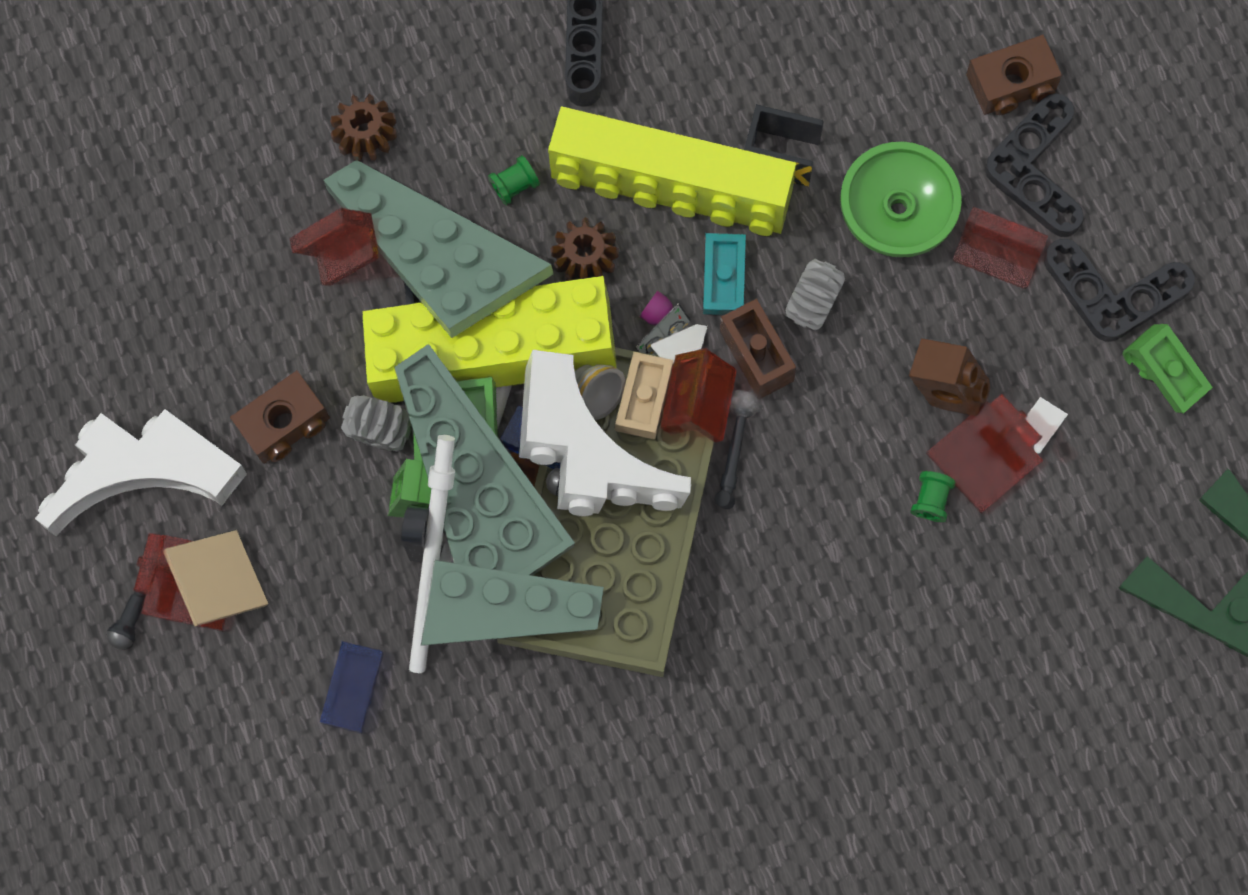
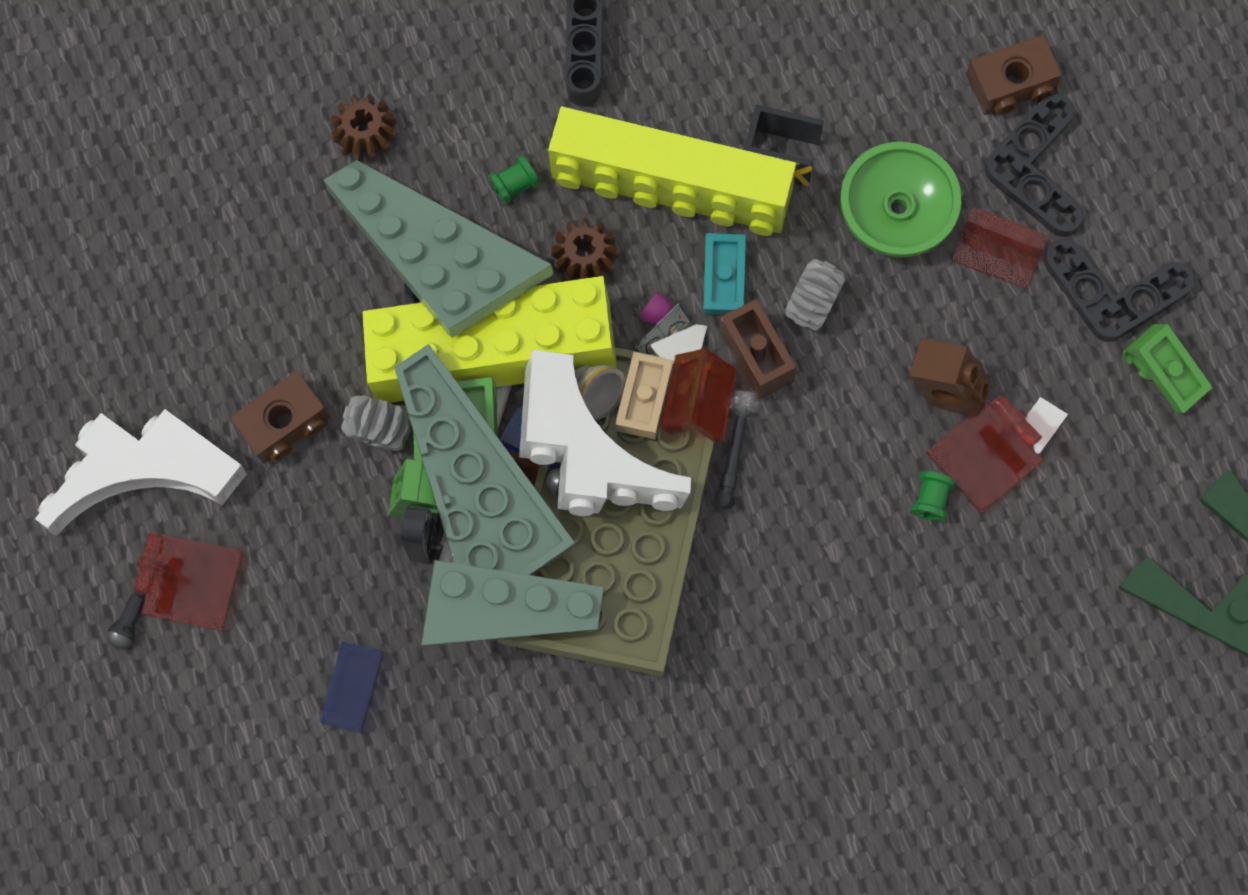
tan piece [163,530,268,626] -> none
clear red panel [289,208,379,286] -> none
white bar [409,435,455,673] -> none

